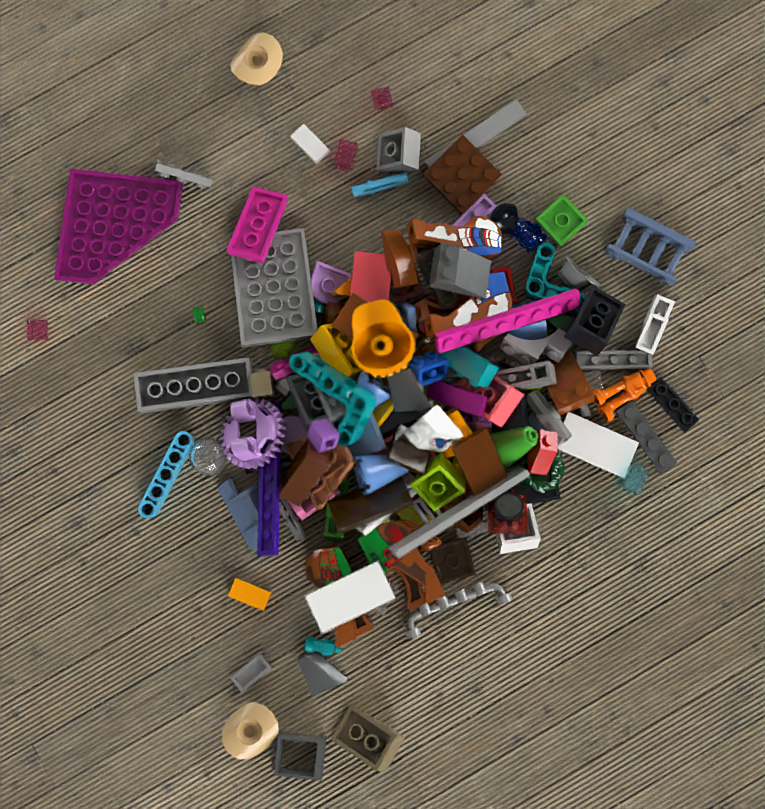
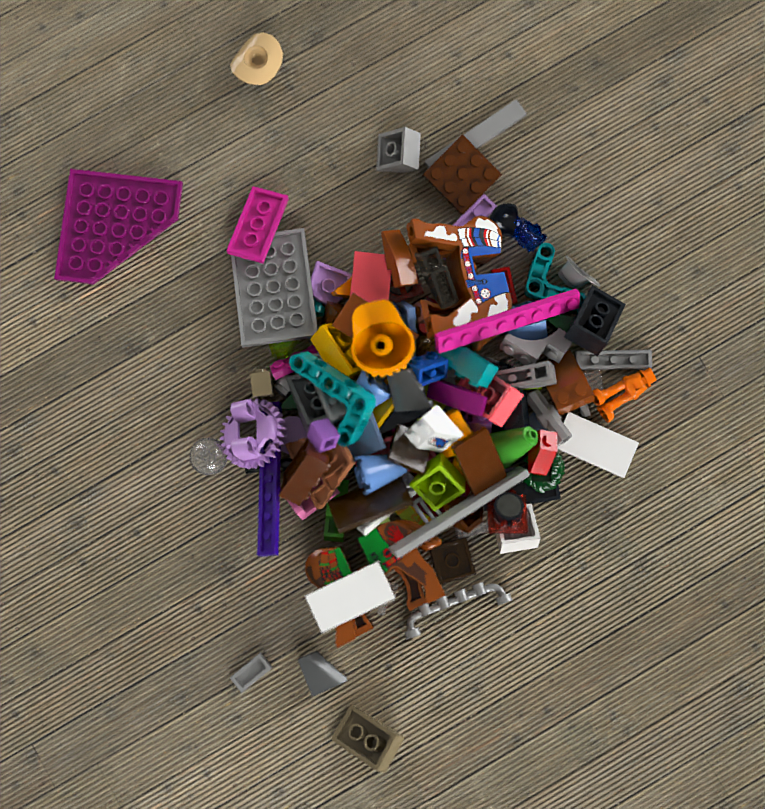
clear pink tile [27,320,48,341] -> none
light grey brick [133,358,254,414] -> none
medium azure beam [138,431,195,518] -> none
light grey wing [154,159,213,189] -> none
green bush [193,306,206,324] -> none
sand blue plate [219,478,281,551] -> none
tan hat [222,702,279,760] -> none
light orange tile [228,578,272,611] -> none
dark grey window [271,732,327,781] -> none
light grey pin [280,497,307,542] -> none
white tile [290,124,330,164] -> none
teal piece [304,636,342,656] -> none
clear pink brick [334,139,358,171] -> none
medium azure pin [351,172,408,199] -> none
clear pink plate [371,87,393,111] -> none
dark grey slope [429,243,491,299] -> none
bright green plate [535,194,589,248] -> none
sand blue fence [605,207,696,286] -> none
dark grey plate [615,400,677,474] -> none
clear light blue brick [619,463,649,494] -> none
white slope [635,294,675,355] -> none
black tile [646,377,700,433] -> none

